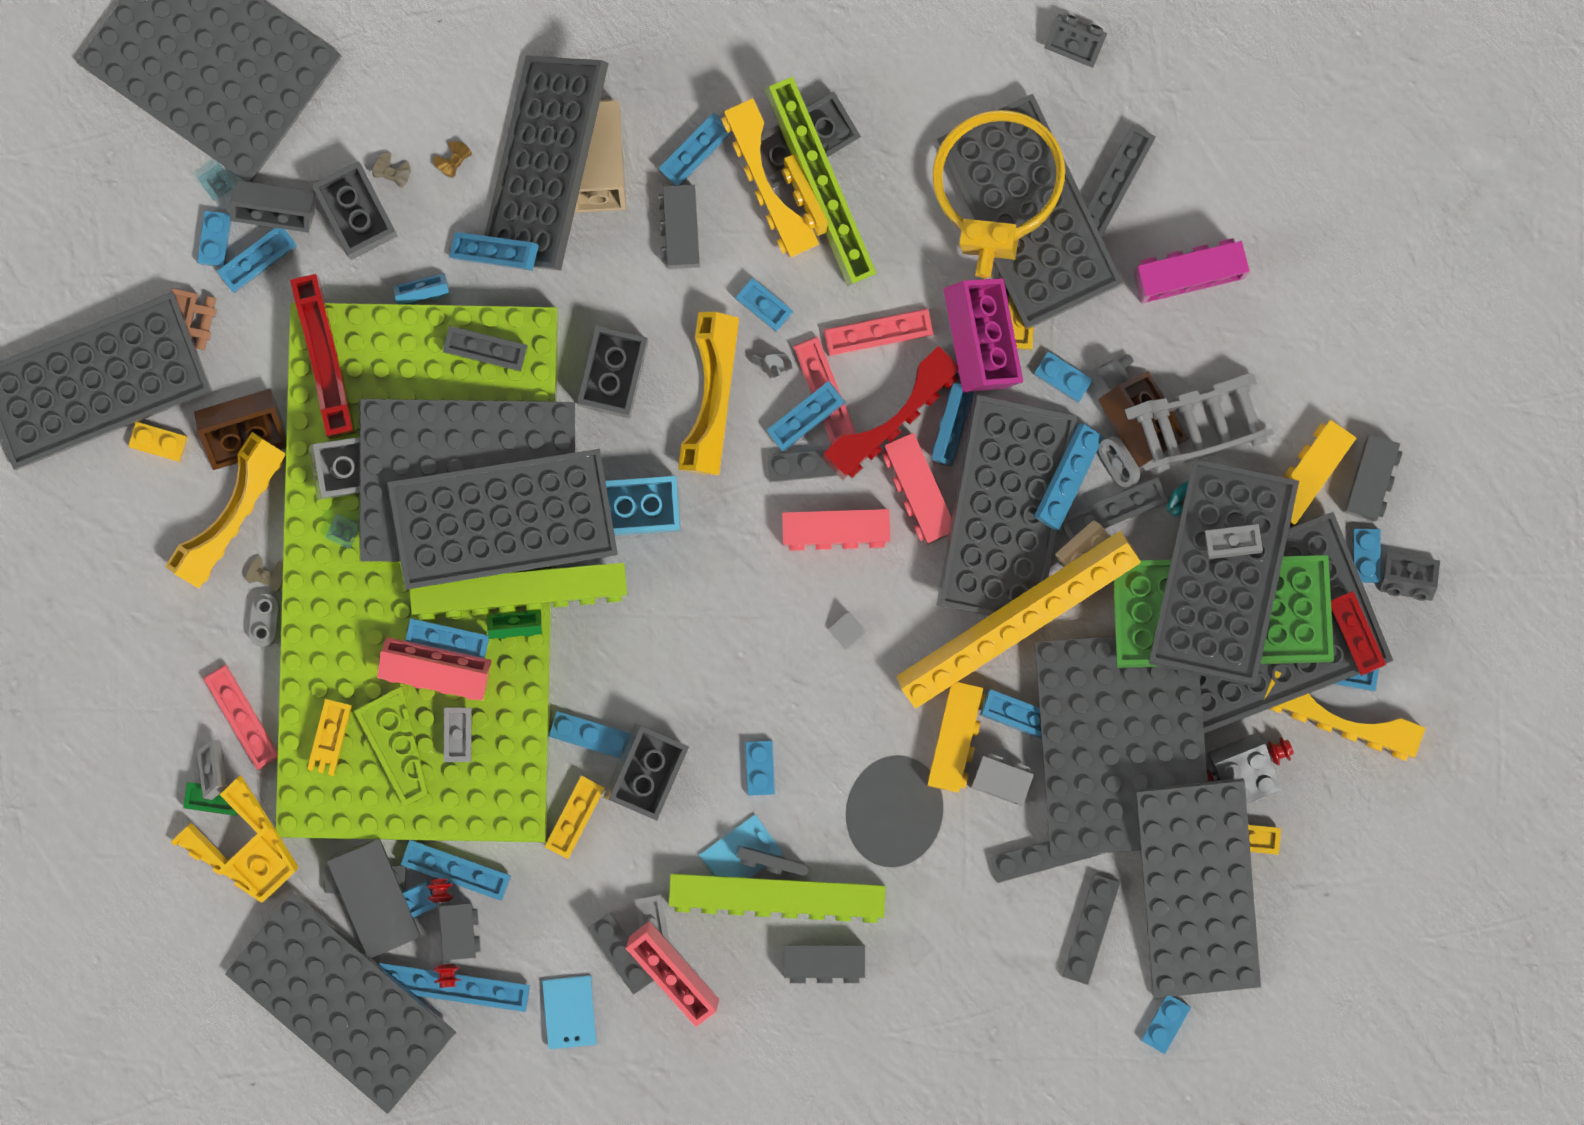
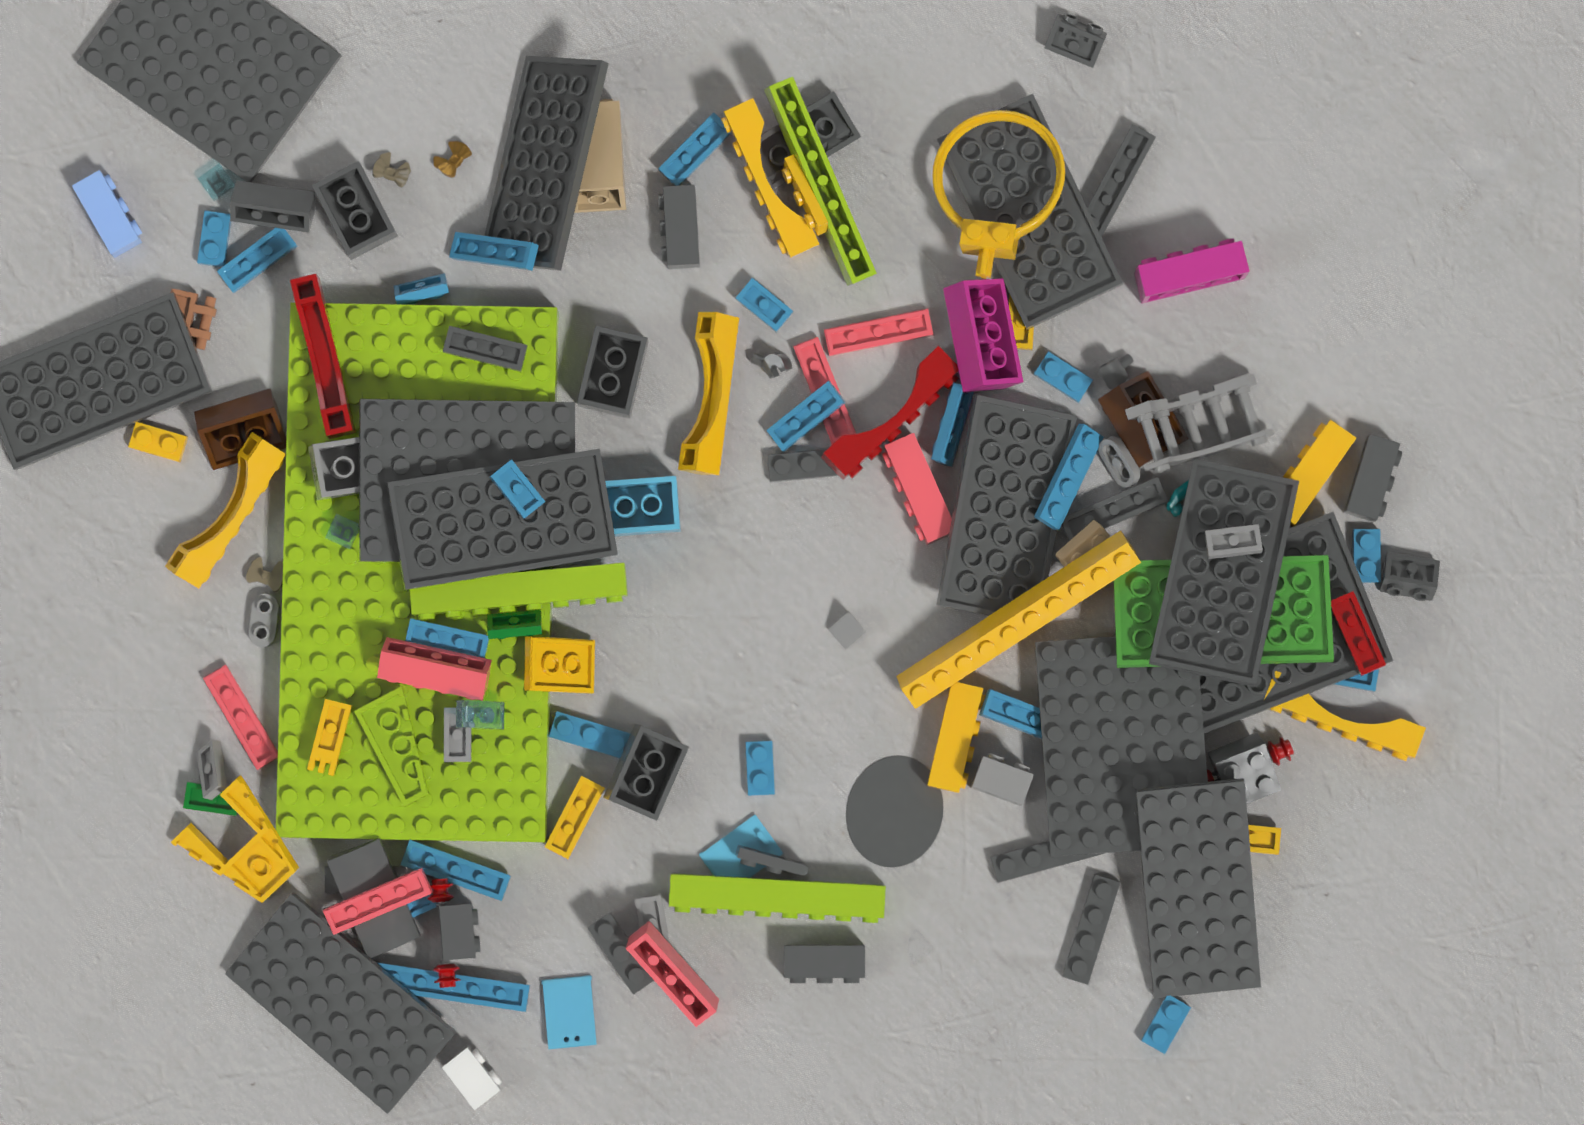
coral brick [782,509,890,551] -> none
none -> light blue brick [72,170,142,258]
none -> coral tile [323,867,433,935]
none -> white brick [442,1046,502,1110]
none -> clear light blue plate [456,700,504,730]
none -> dark azure plate [490,459,545,519]
none -> yellow tile [524,636,595,694]

